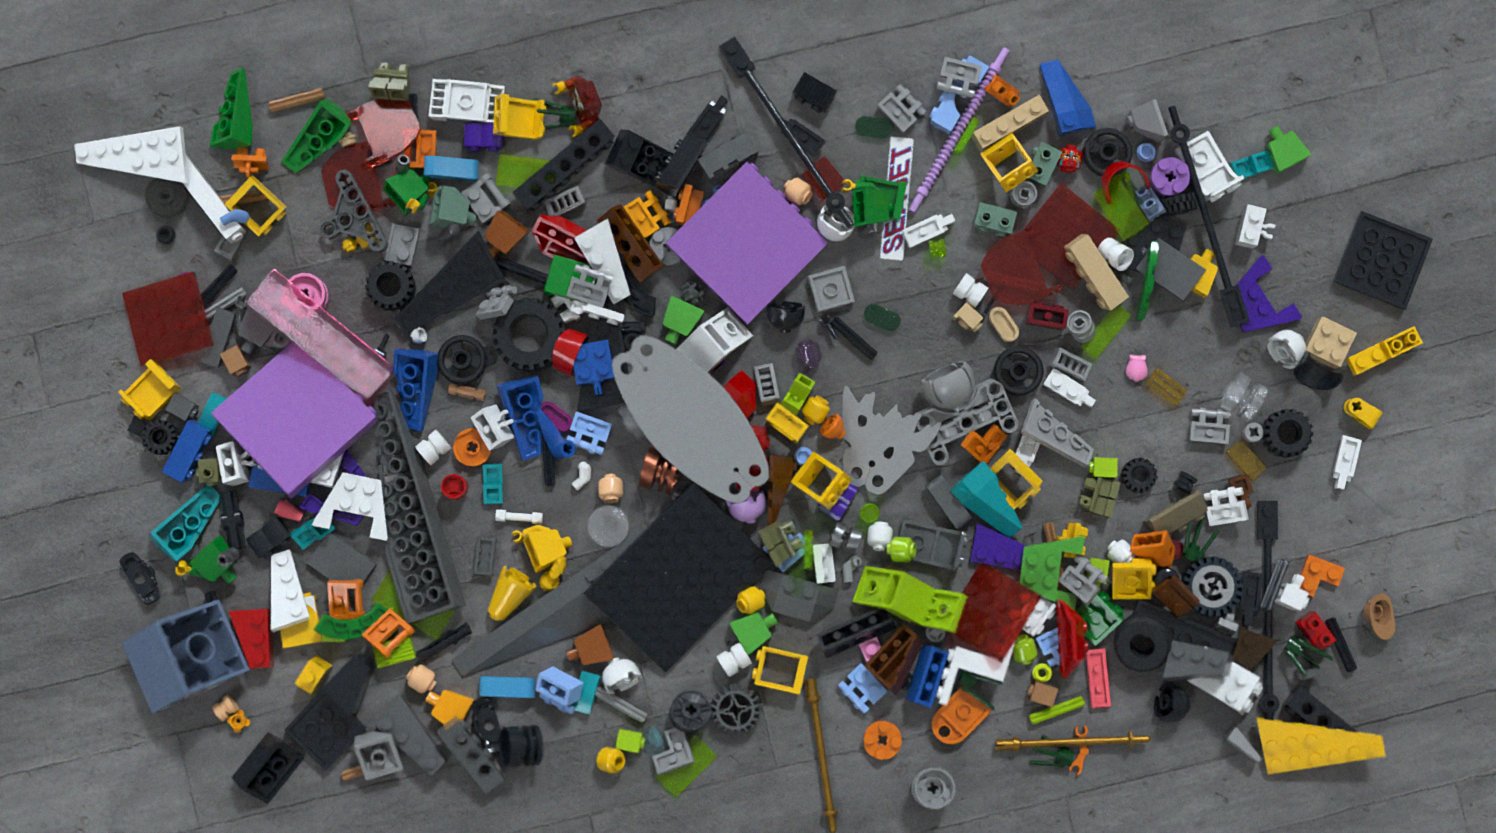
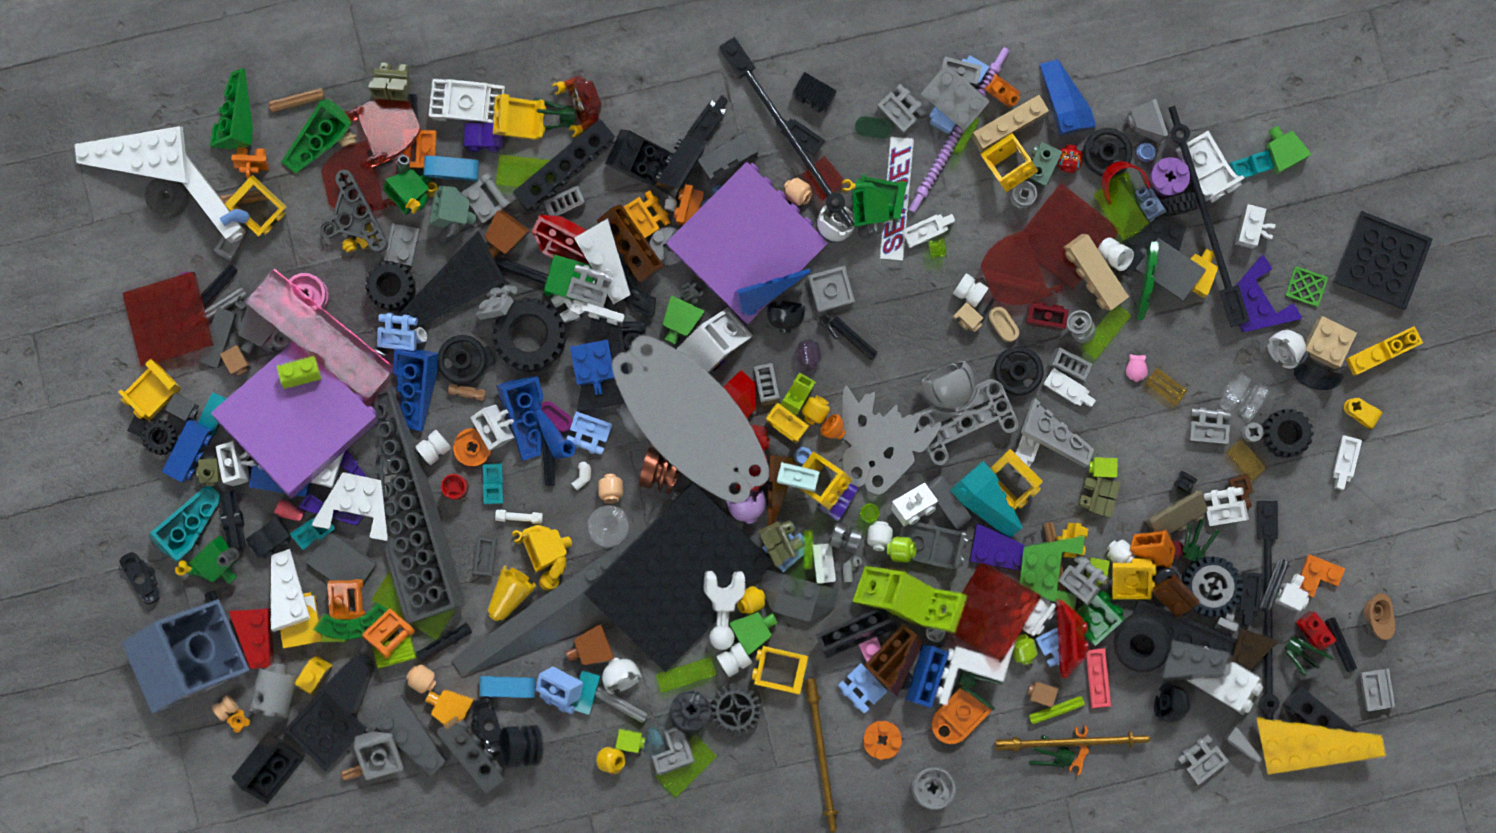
black plate [156,225,176,245] -> none
red piece [552,329,589,376] -> none
clear green tile [864,304,901,331] -> none
orange plate [961,424,1008,464] -> none
sand green brick [973,202,1017,238] -> none
neon yellow plate [1032,663,1052,683] -> none
black tyre [1121,458,1158,493] -> none
none -> light grey cylinder [249,663,297,718]
none -> lime brick [277,355,322,389]
none -> light blue plate [377,313,418,351]
none -> clear neon green tile [656,656,717,693]
none -> white piece [703,571,745,650]
none -> blue wedge [735,269,810,316]
none -> light aqua plate [777,463,819,492]
none -> white brick [891,483,938,527]
none -> light grey plate [921,64,990,131]
none -> light grey plate [1177,735,1229,785]
none -> bright green window [1285,266,1328,307]
none -> light grey plate [1360,669,1395,711]

